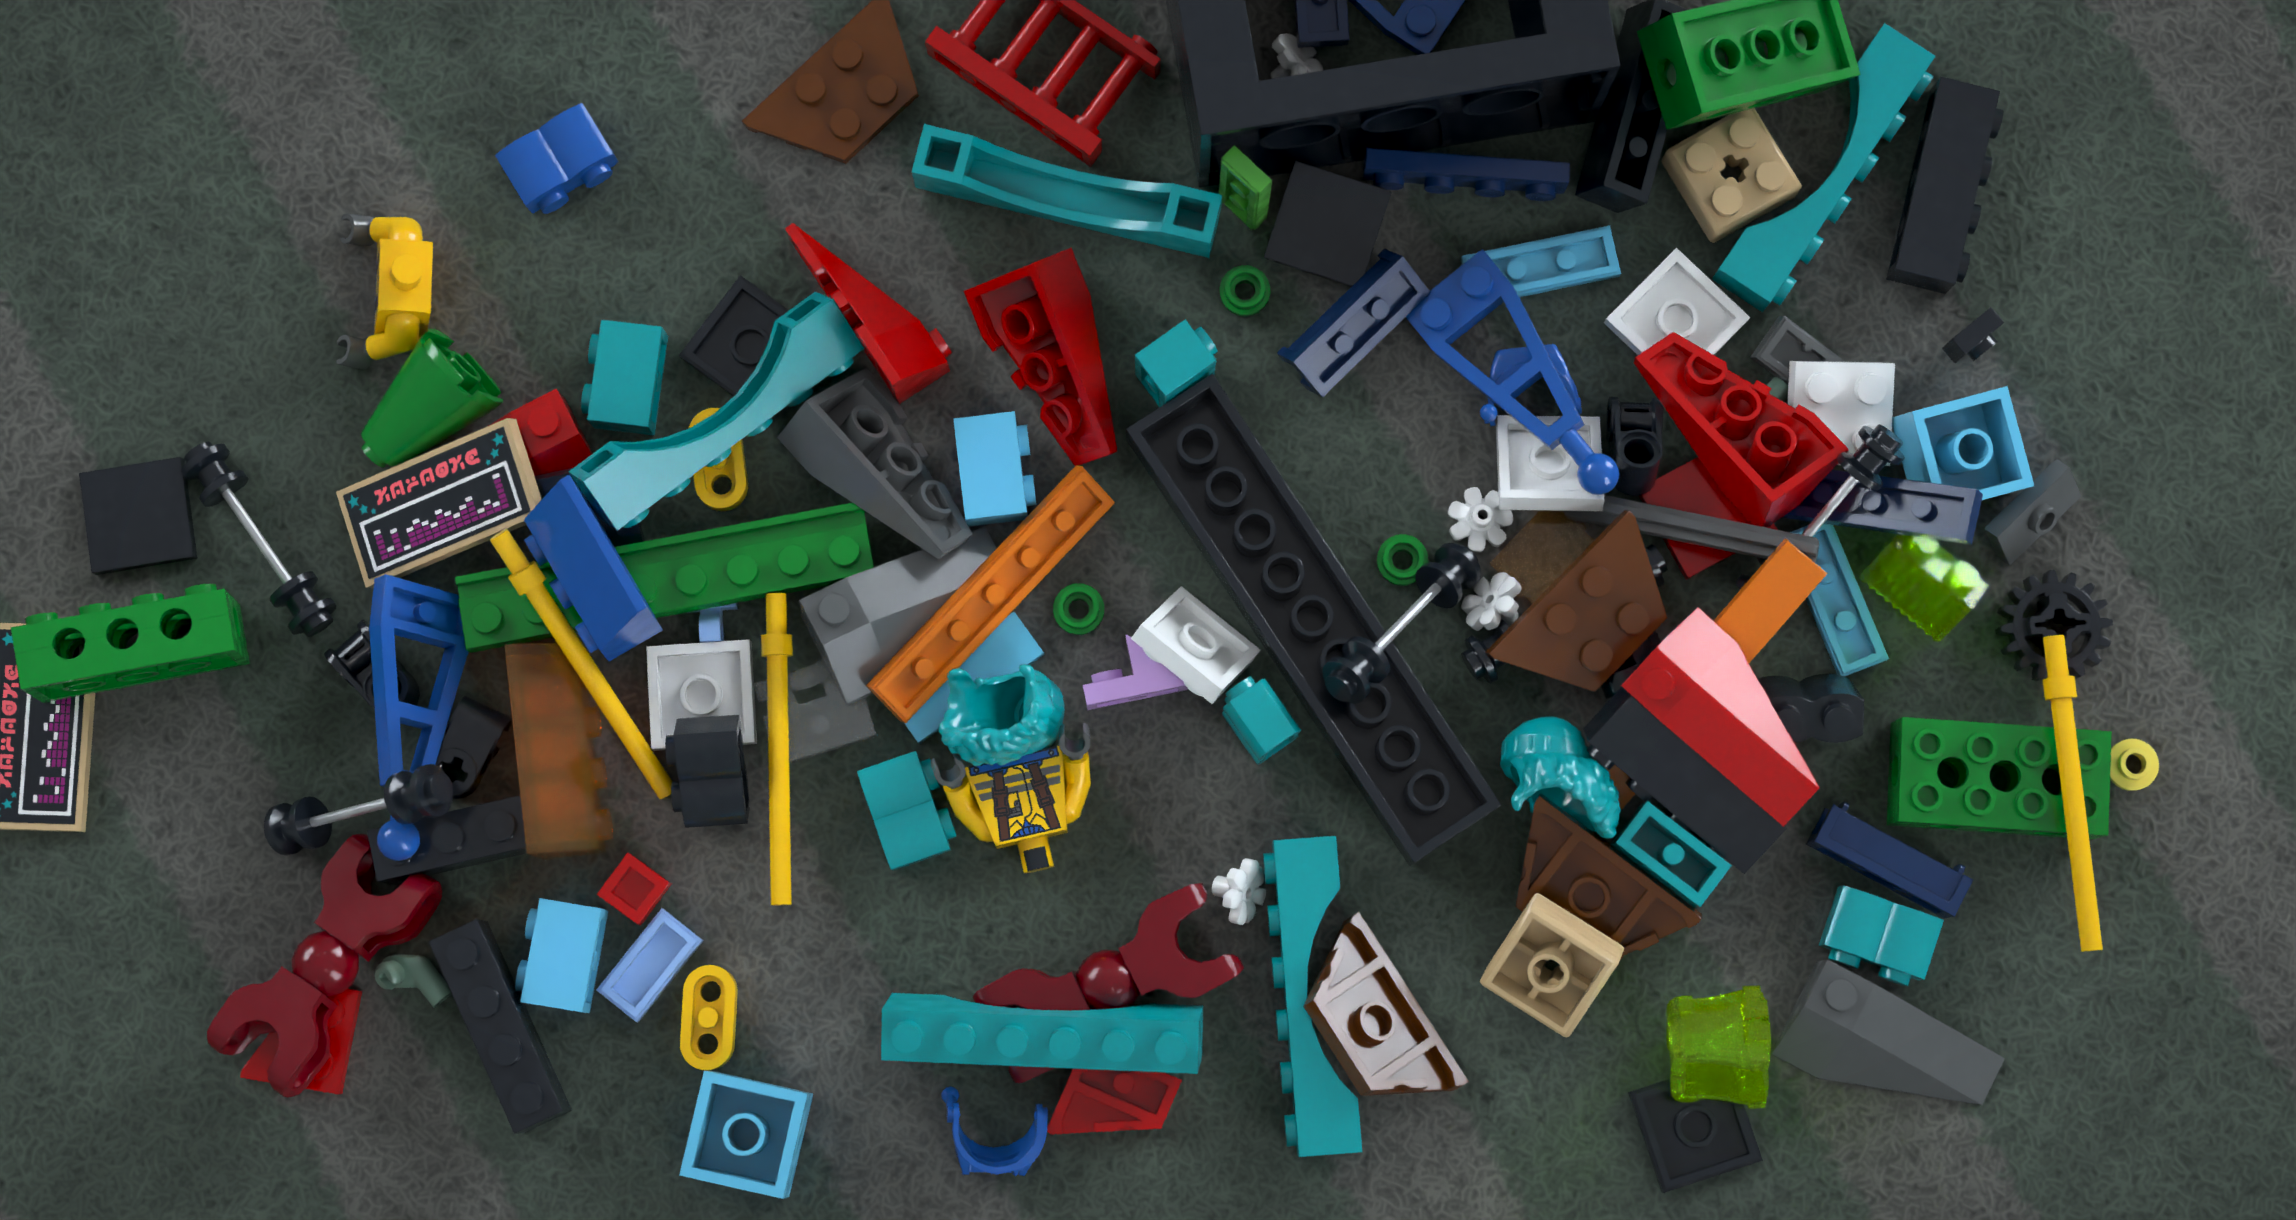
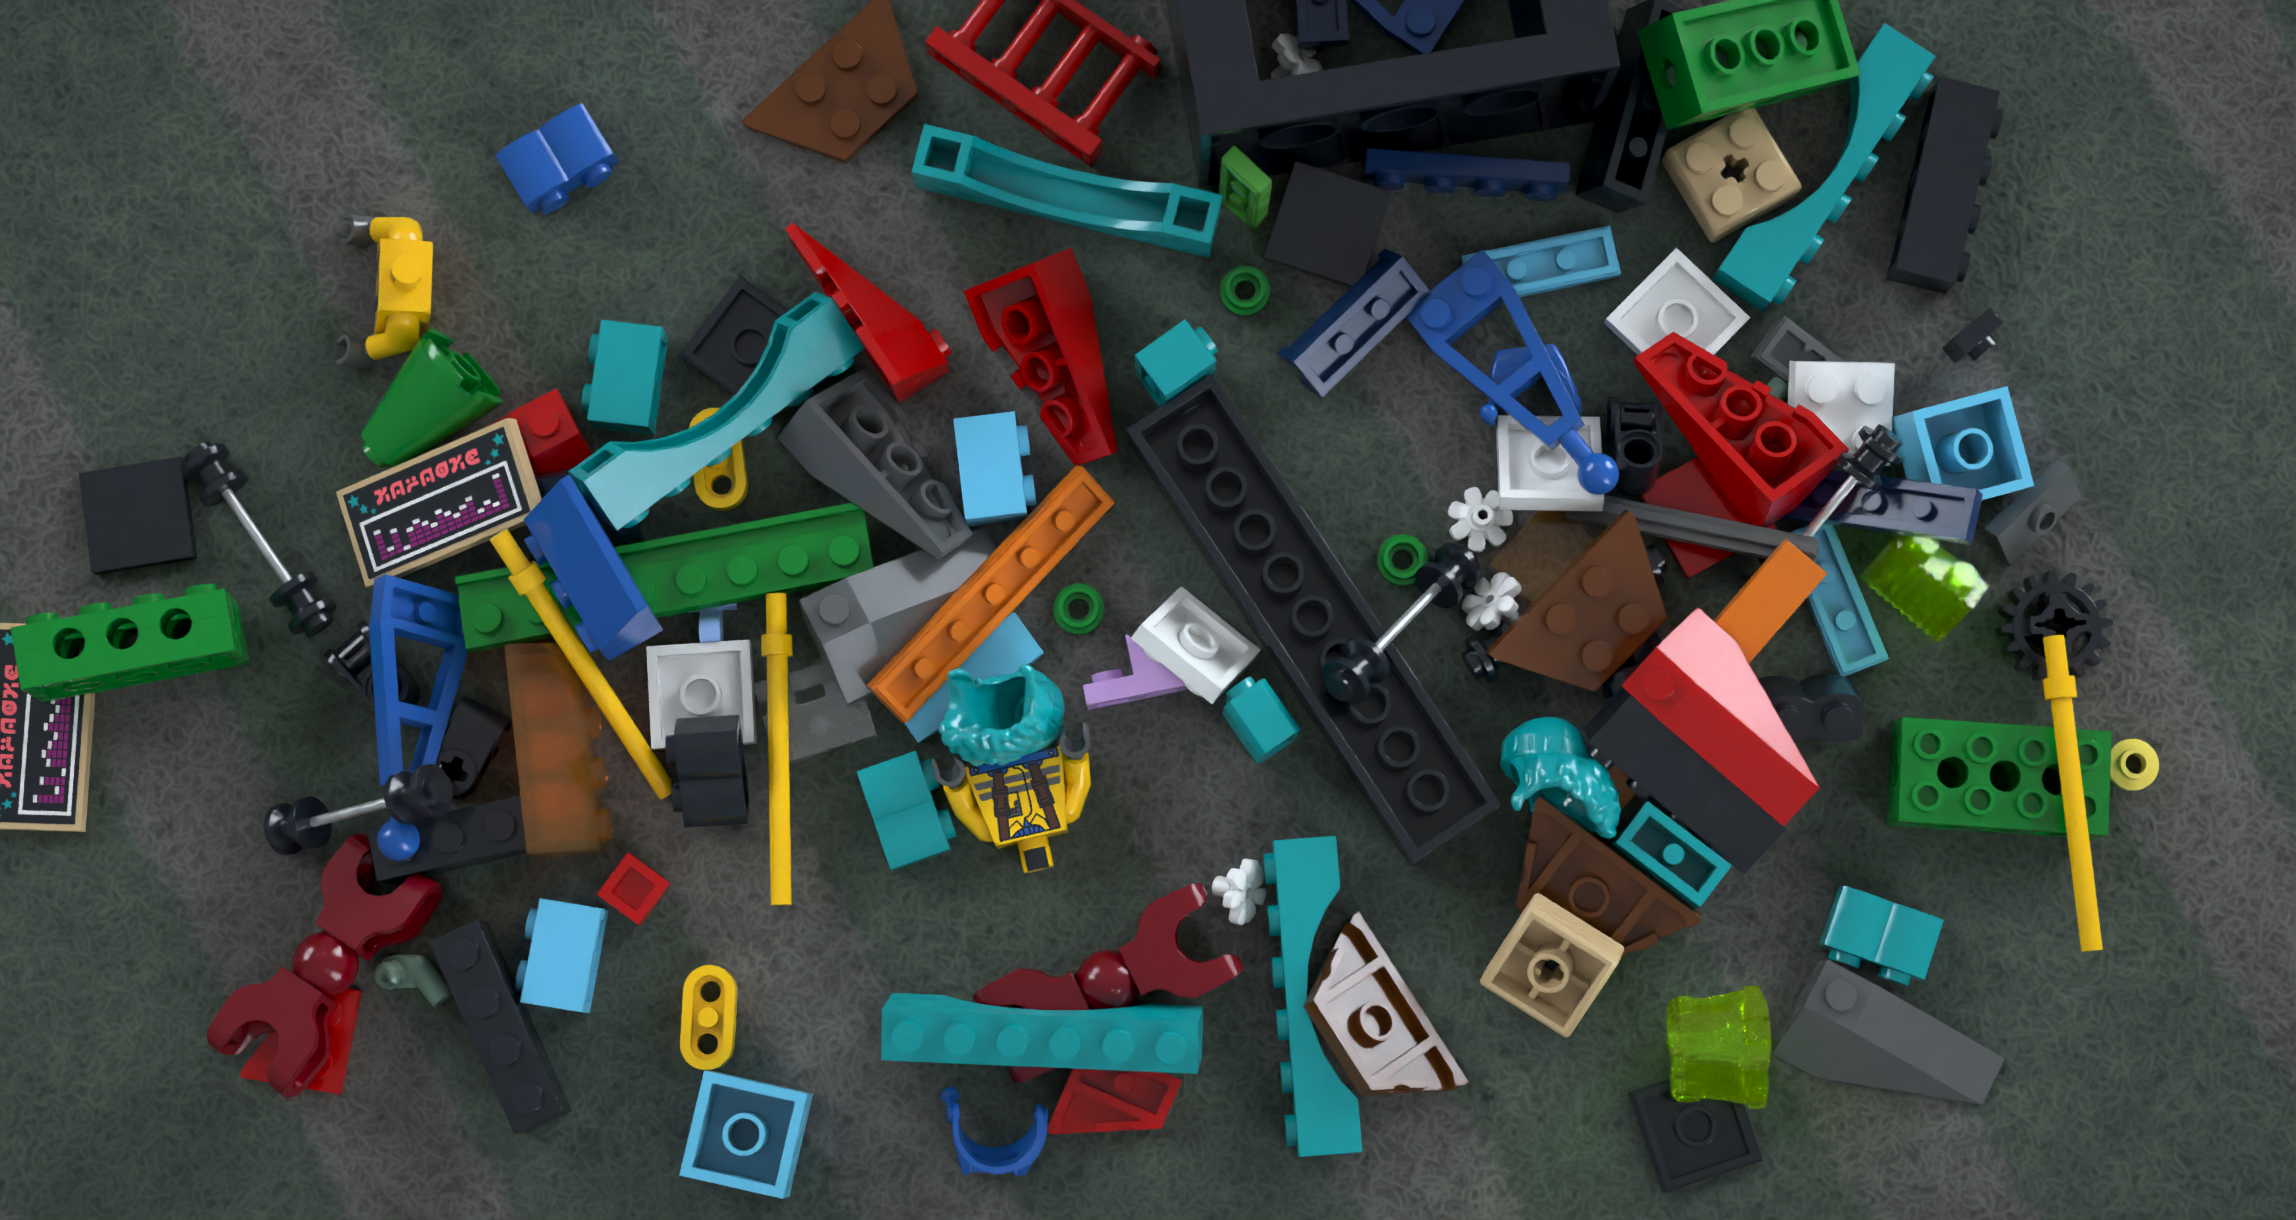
light blue tile [596,908,704,1023] -> none
dark blue container [1806,802,1973,919] -> none

